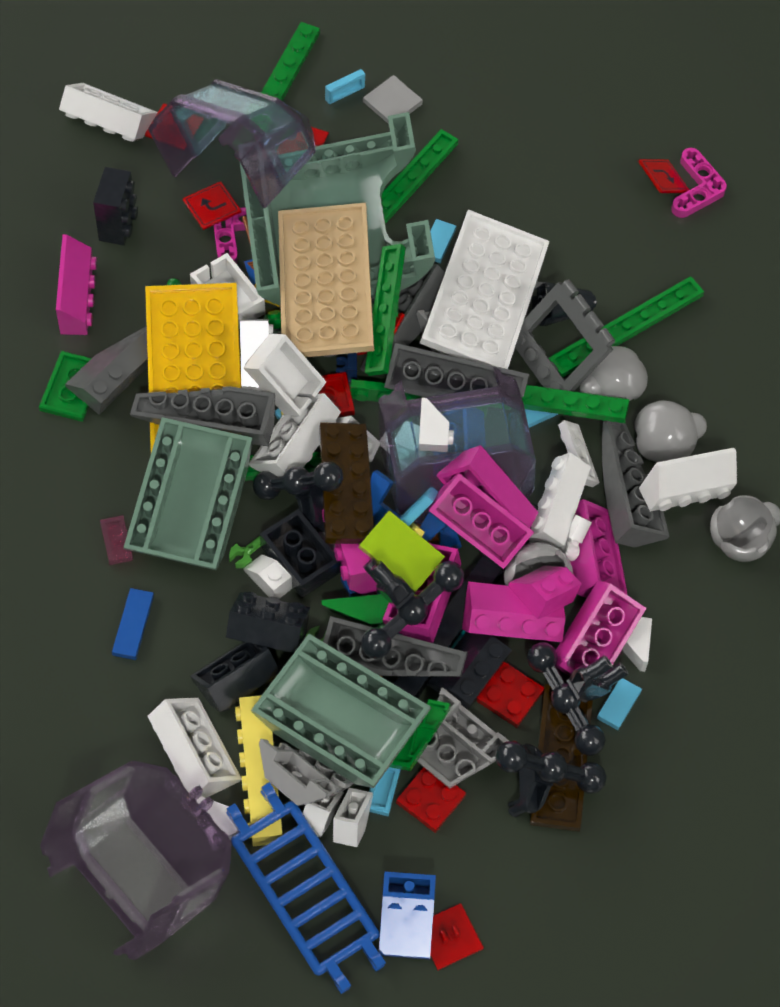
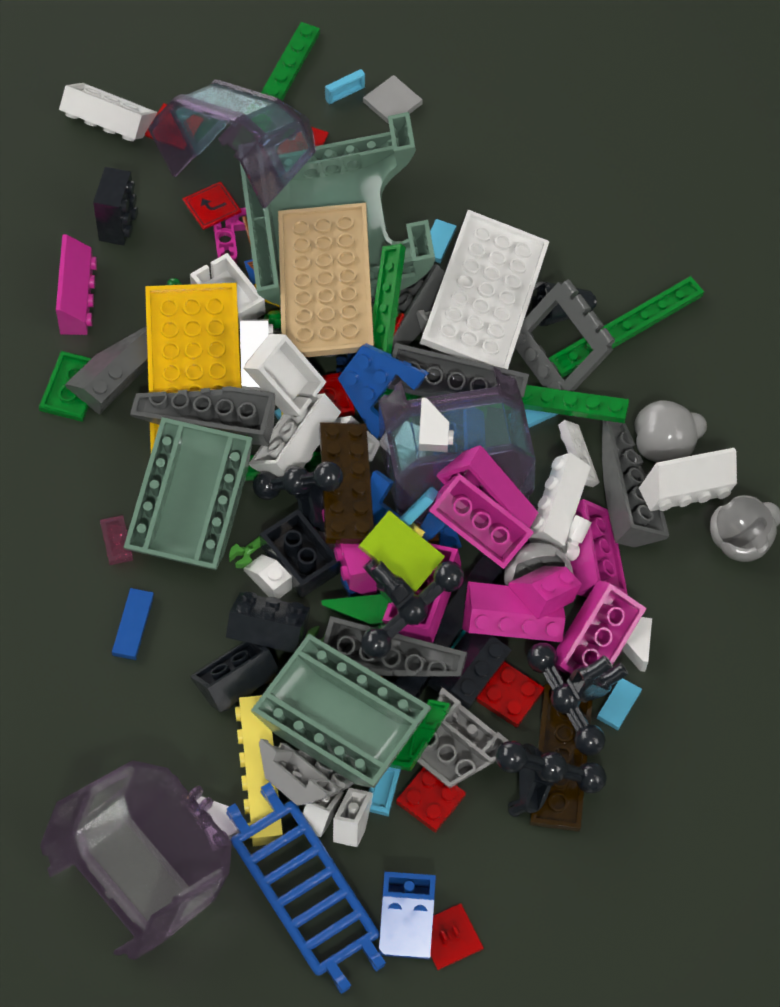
white slope [148,698,242,799] -> none
green plate [382,129,459,224] -> none
light grey piece [579,346,648,401] -> none
red piece [638,159,689,193] -> none
dark pink beam [672,148,727,218] -> none
none -> blue wing [338,343,429,439]

